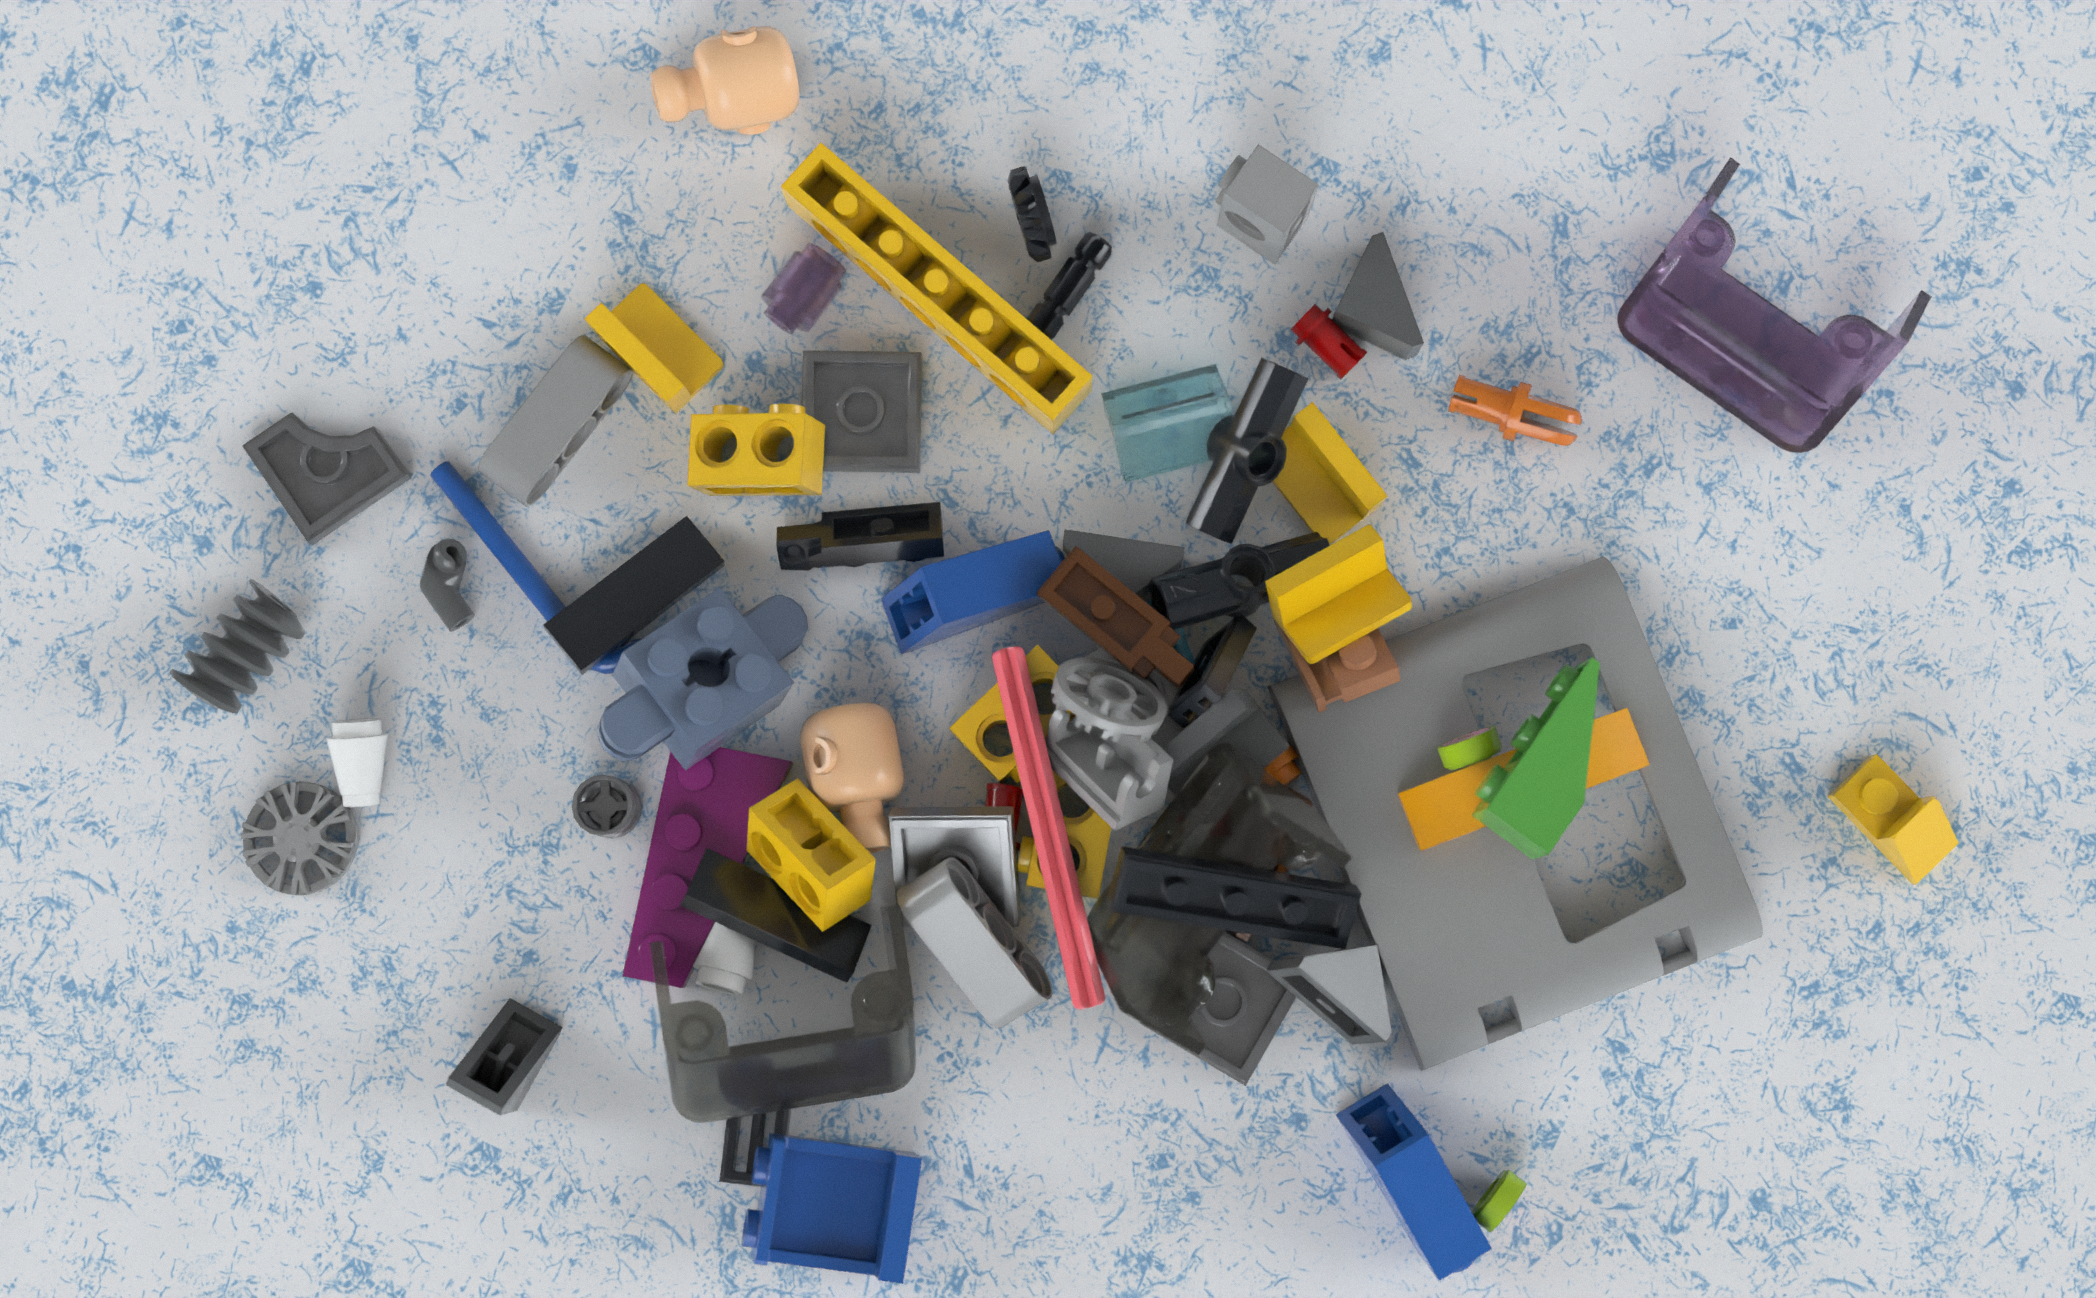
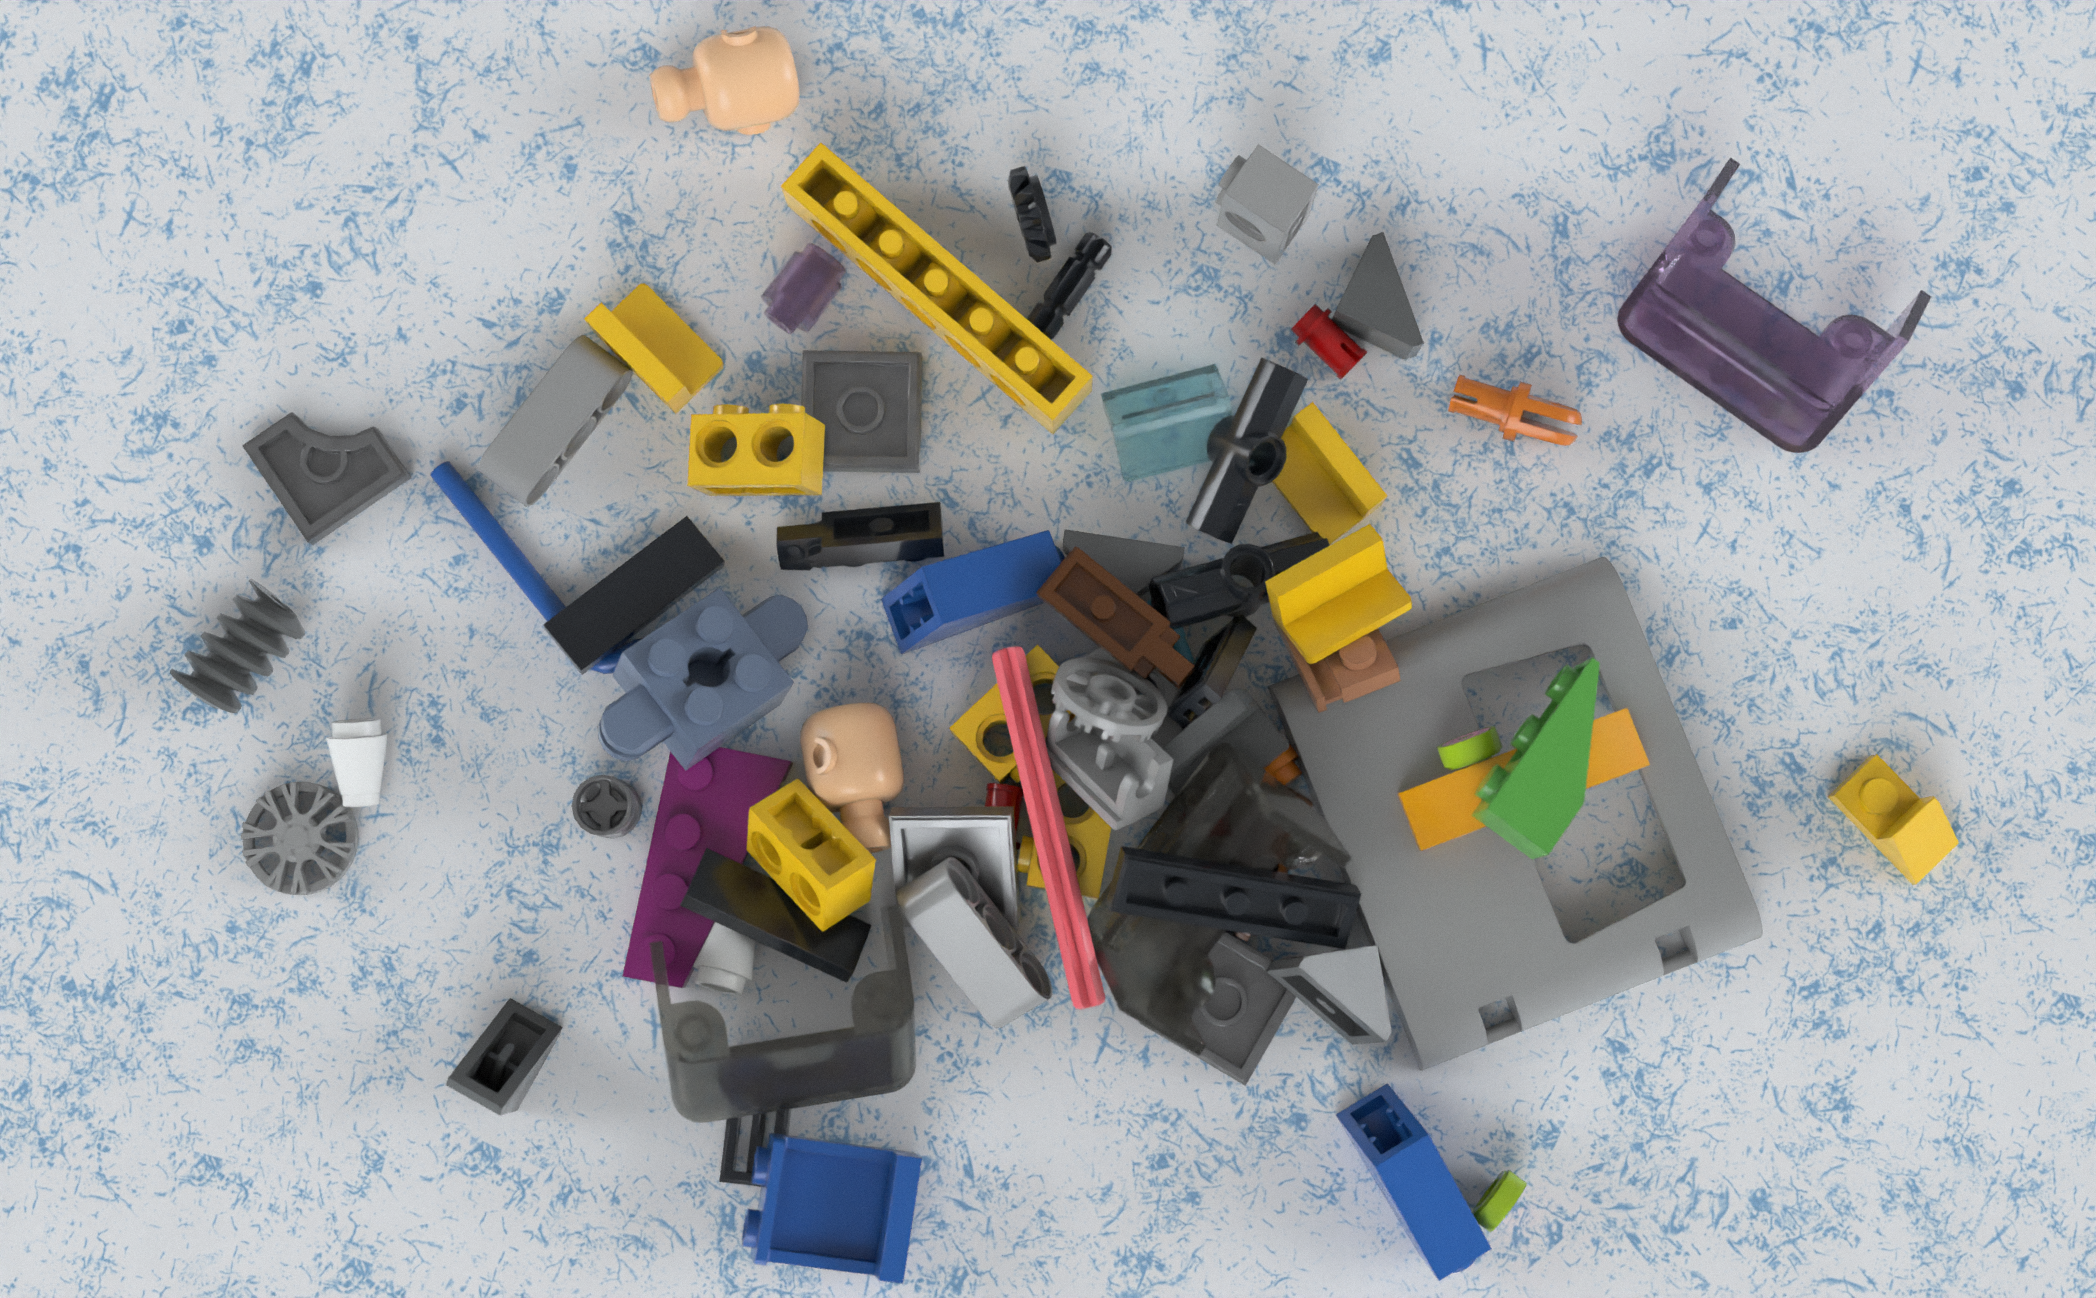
dark grey arm [420,538,475,632] -> none

